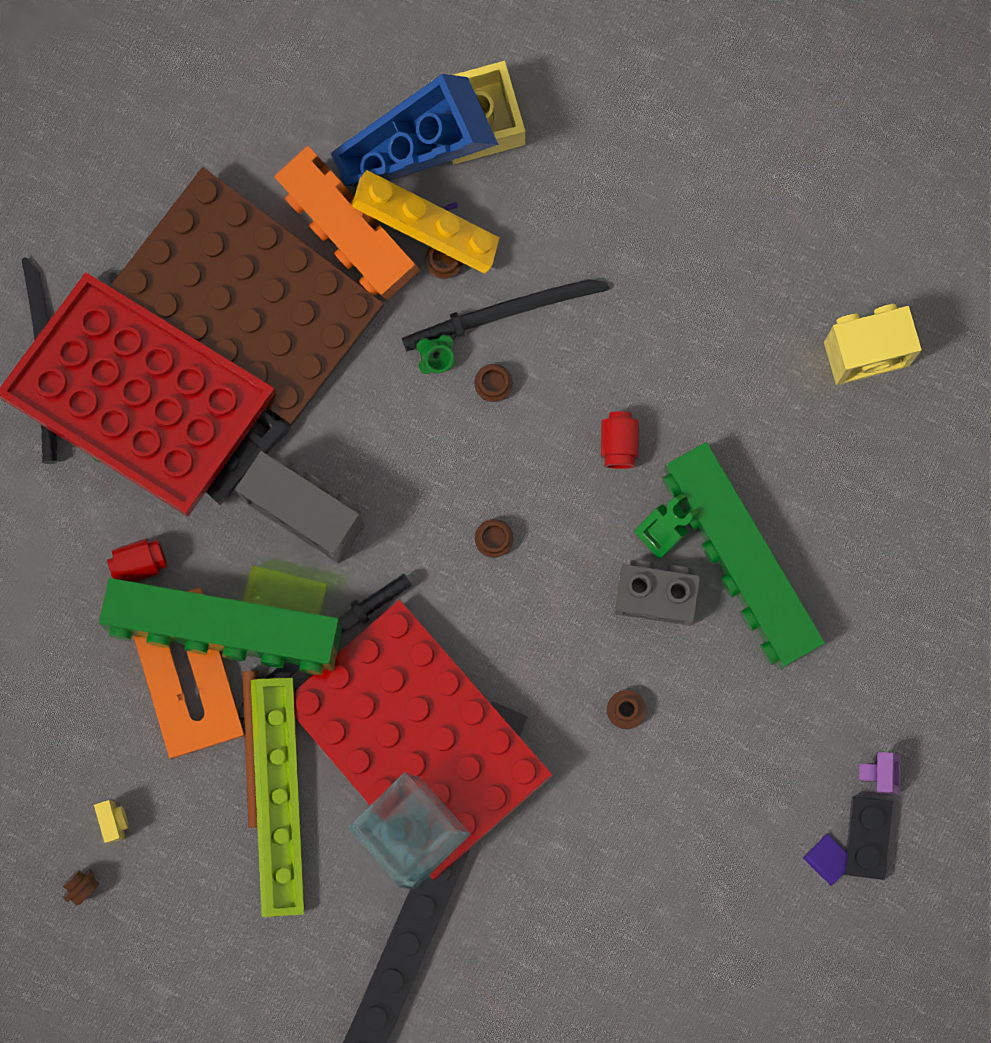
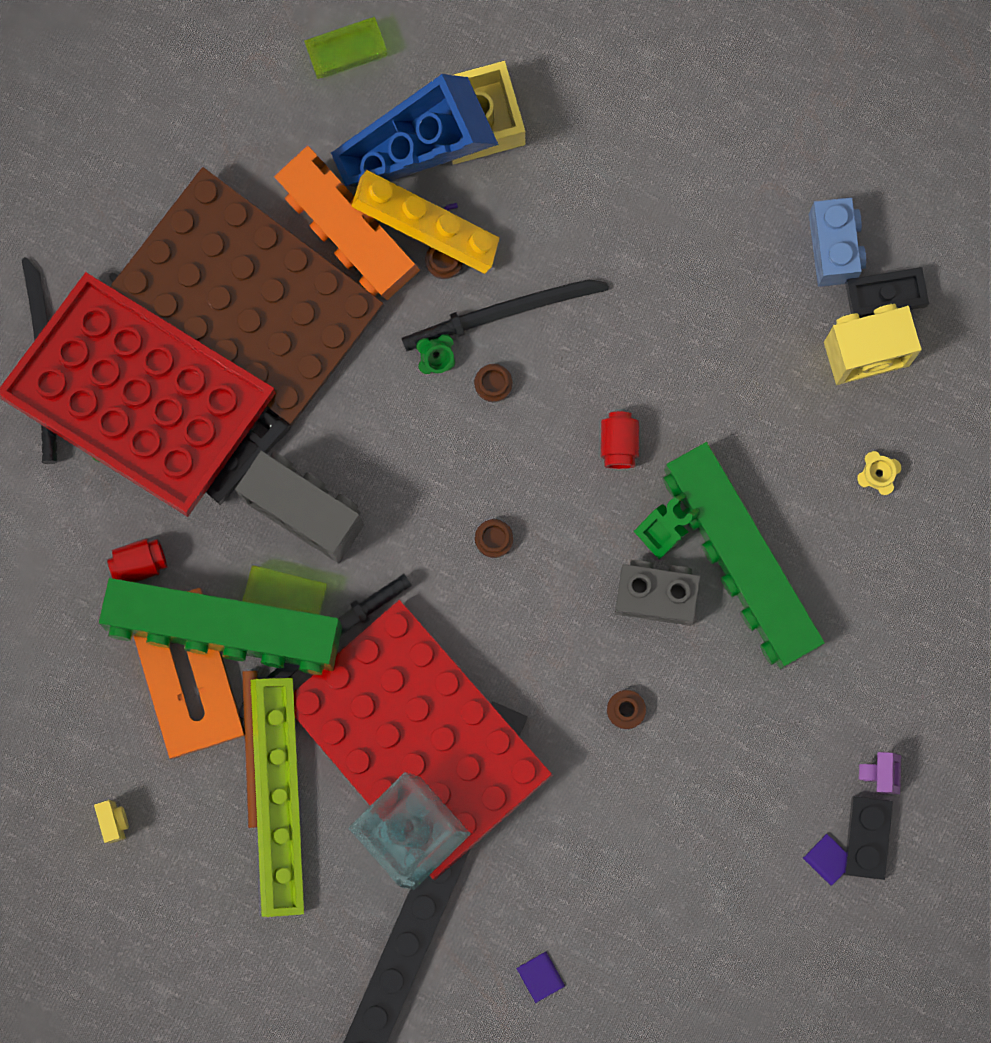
reddish brown plate [63,869,99,906] -> none
none -> clear neon green plate [304,16,388,79]
none -> dark purple piece [516,951,565,1003]
none -> medium blue brick [809,198,866,287]
none -> black plate [845,267,929,318]
none -> light yellow plate [857,451,901,495]

